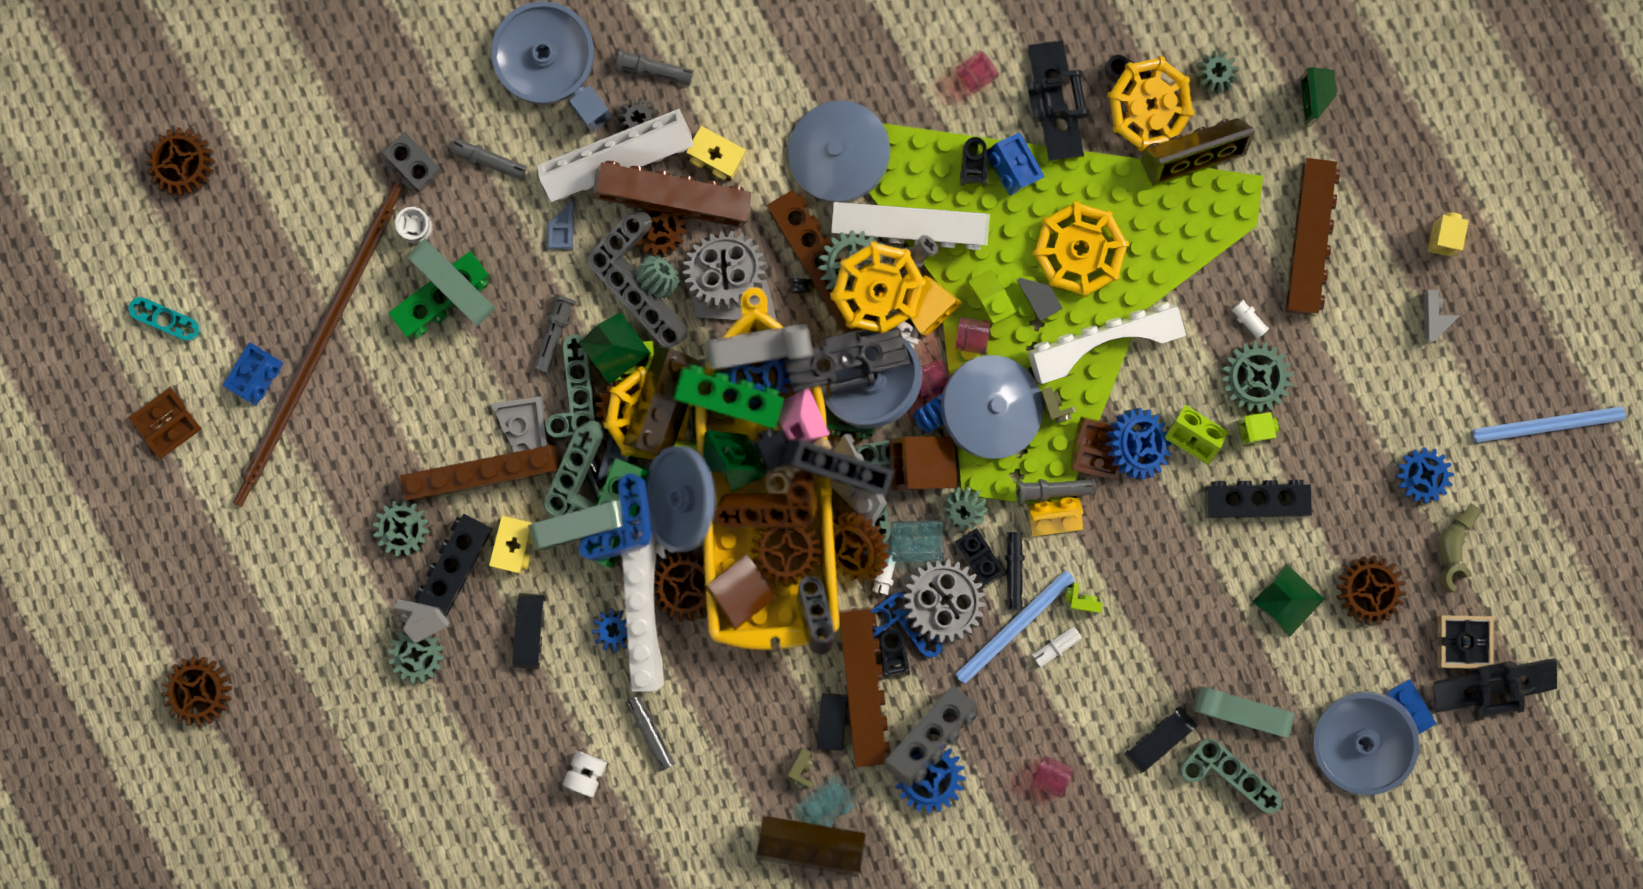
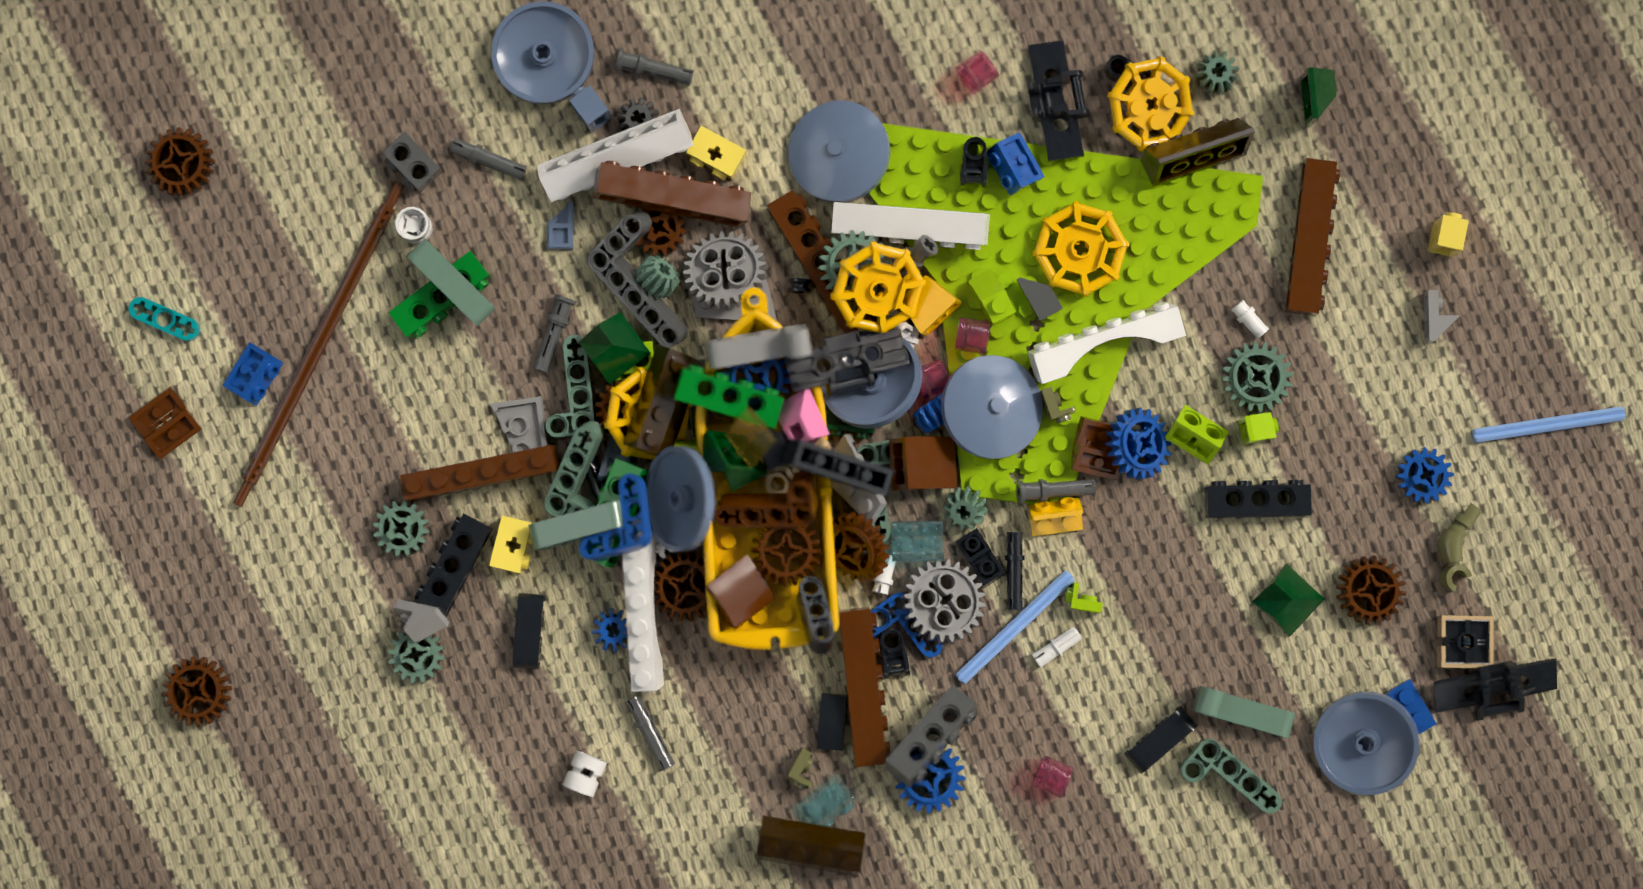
none -> clear yellow piece [725,407,776,468]

